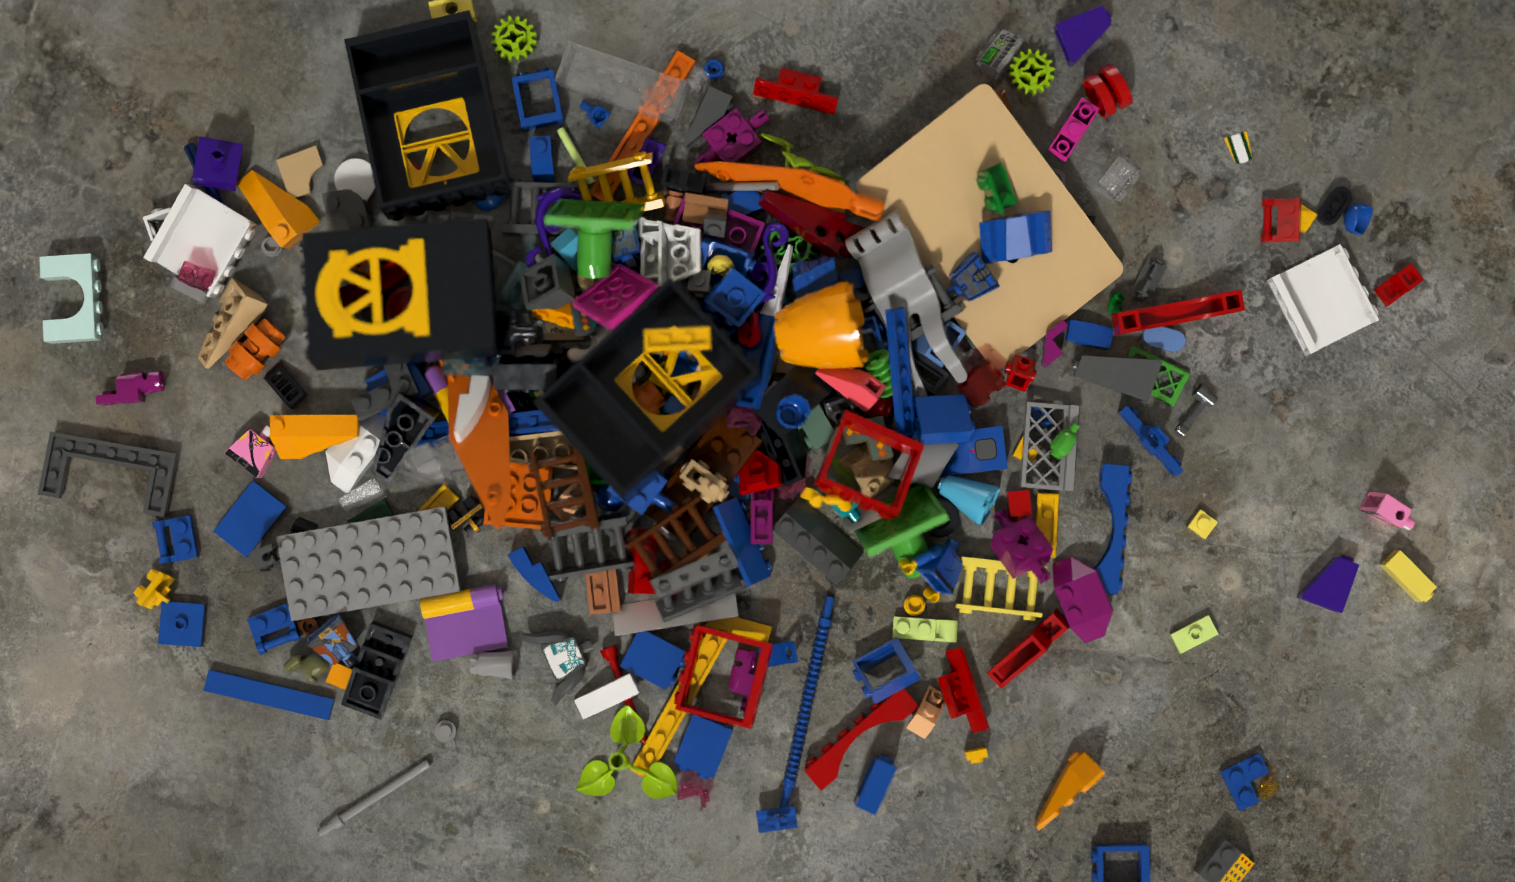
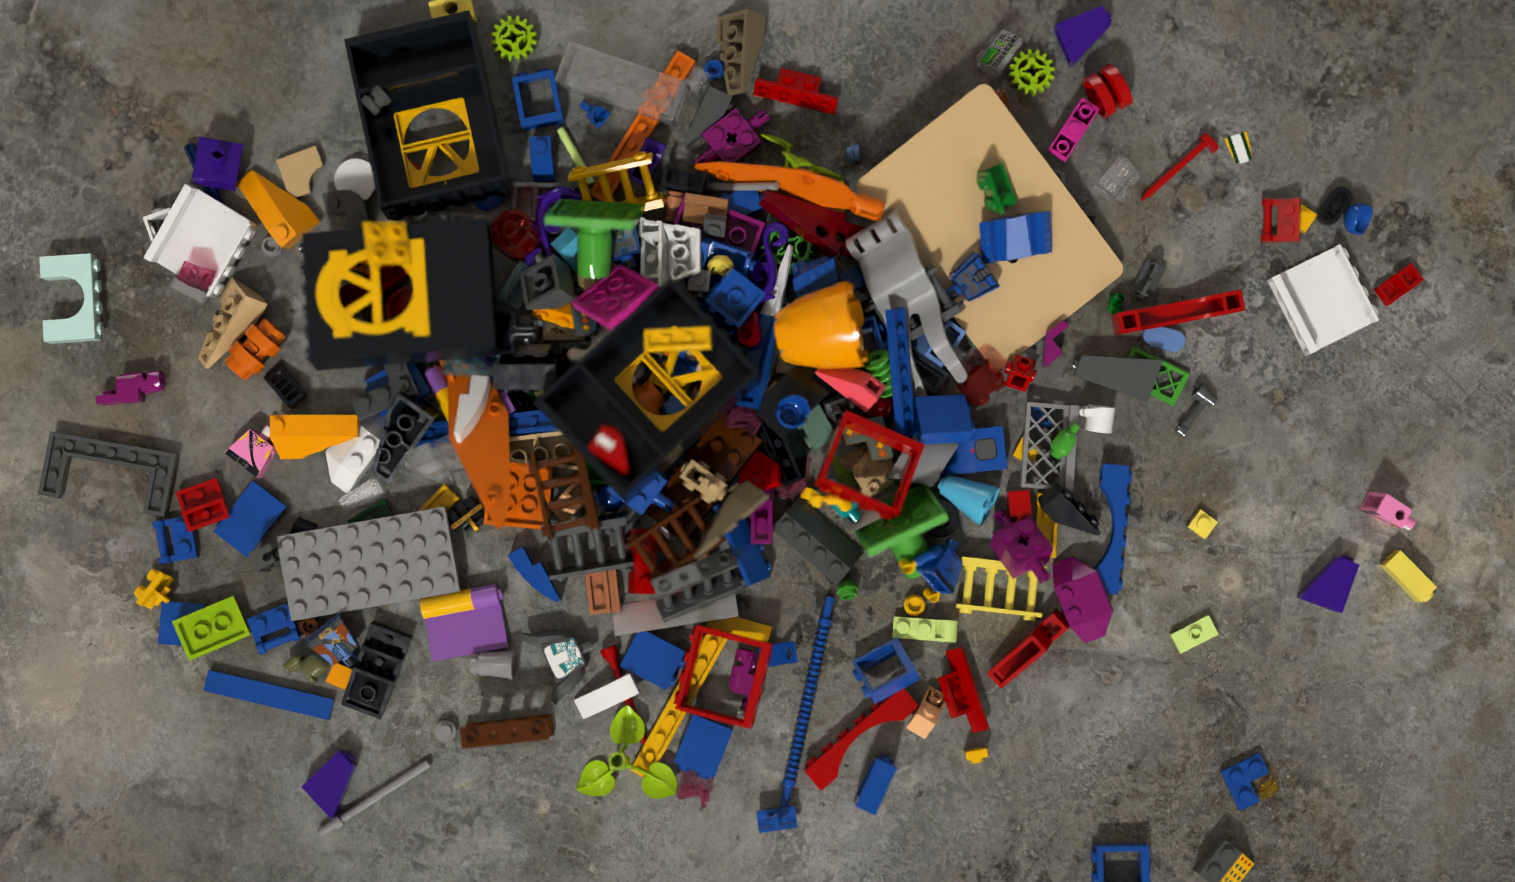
light orange wedge [1034,750,1106,831] -> none
blue slope [1065,320,1113,351] -> none
blue plate [1117,406,1184,477] -> none
none -> lime plate [172,595,250,661]
none -> red slope [175,478,230,532]
none -> dark purple slope [301,749,358,819]
none -> dark grey wheel [360,85,391,115]
none -> yellow hinge [362,221,411,269]
none -> reddish brown fence [459,714,554,749]
none -> clear red brick [491,209,541,259]
none -> red slope [588,425,628,475]
none -> dark tan wedge [693,481,769,559]
none -> dark tan wedge [717,9,765,96]
none -> bright green plate [837,579,858,600]
none -> medium blue plate [847,142,860,163]
none -> black slope [1038,483,1100,536]
none -> white piece [1079,404,1115,433]
none -> red piece [1140,133,1219,201]

